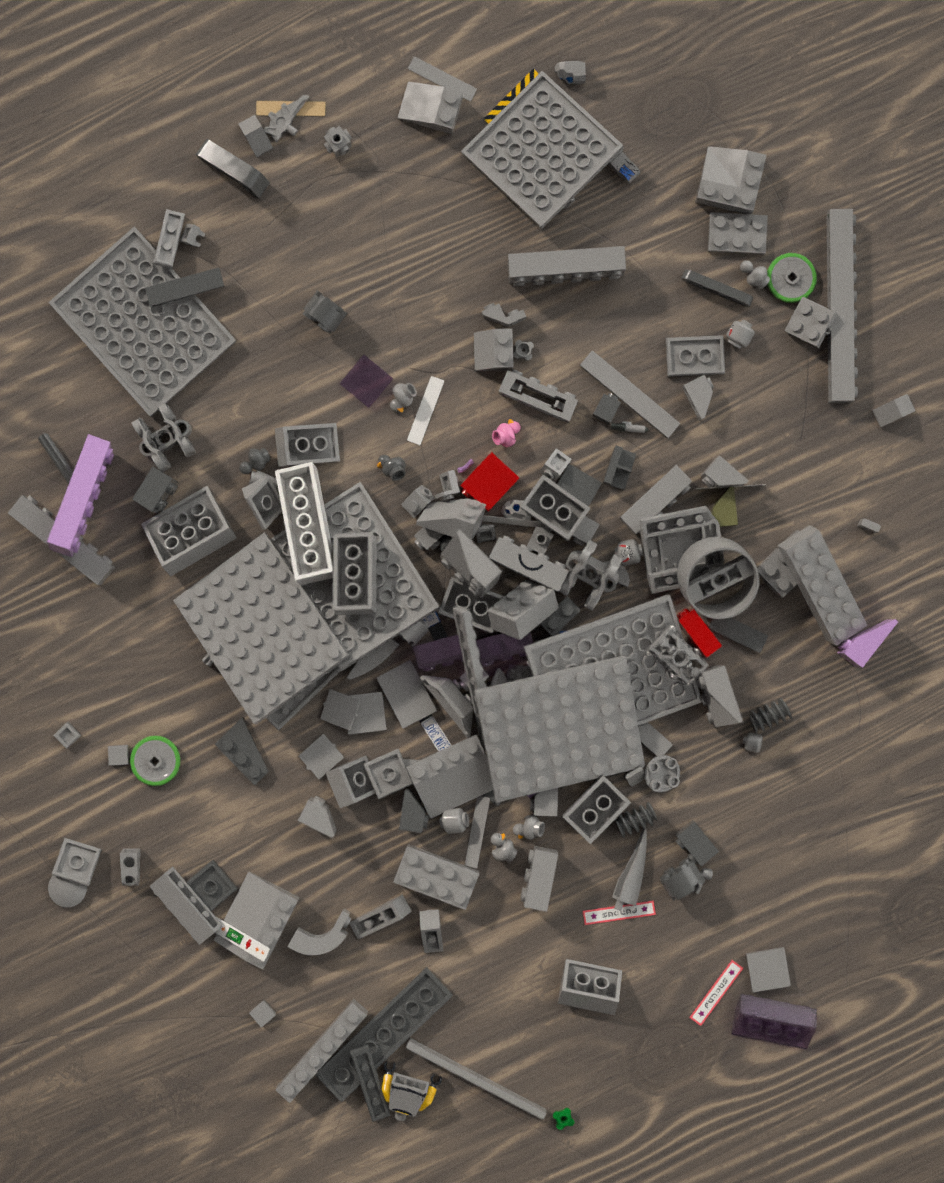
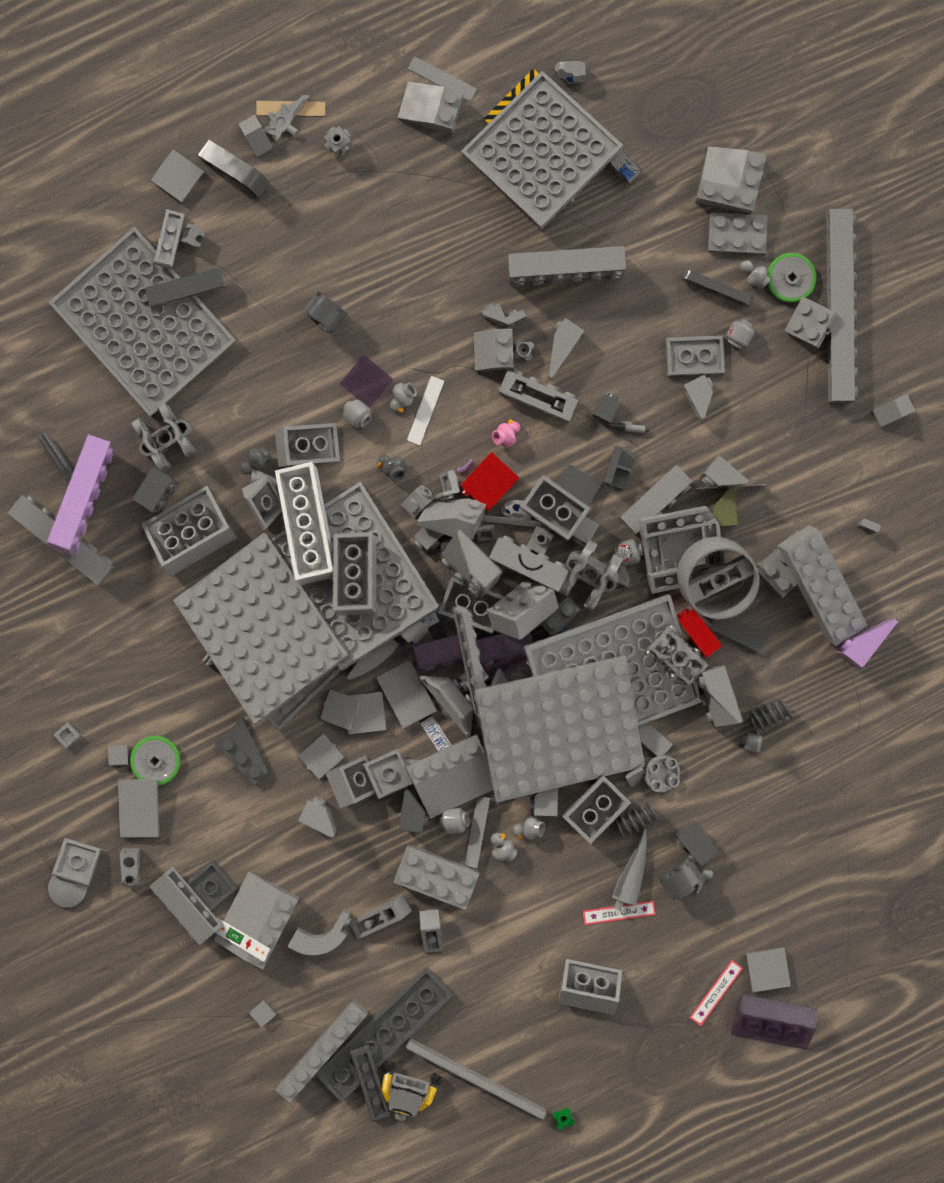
light grey brick [520,845,558,912] -> none
light grey bracket [540,448,572,483] -> none
light grey tile [580,350,680,439] -> none
none -> light grey tile [118,779,160,837]
none -> light grey tile [151,150,205,204]
none -> light grey head [343,399,371,428]
none -> light grey slope [548,318,584,380]

